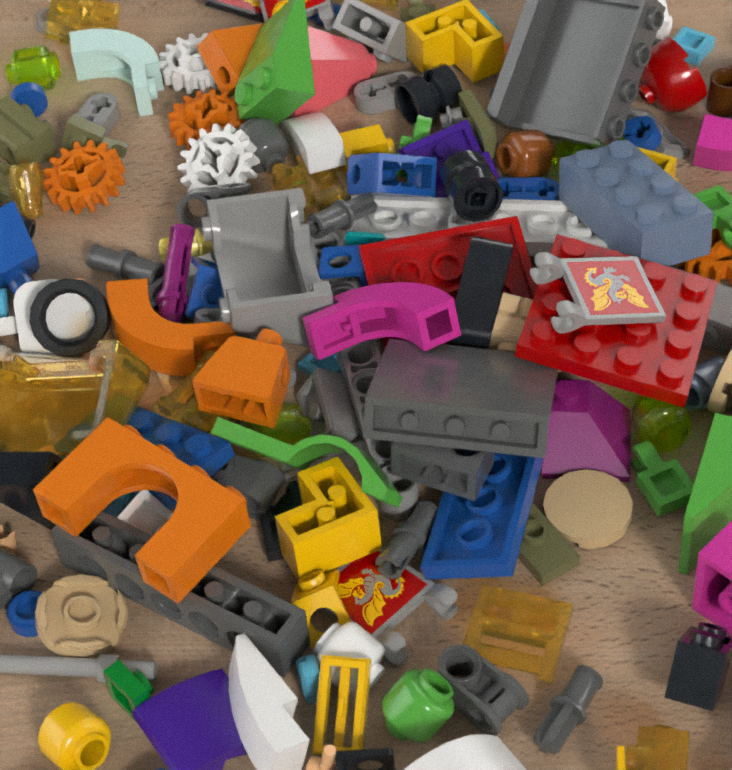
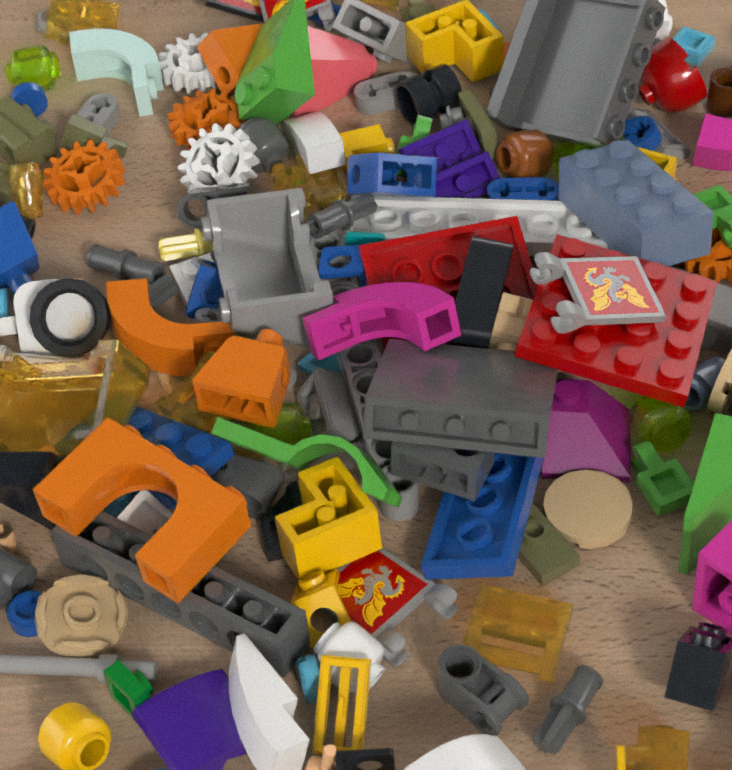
magenta pin [156,224,195,323] -> none
dark grey pin [375,501,438,579] -> none
bright green head [381,668,455,743] -> none
black wheel [440,150,503,222] -> none

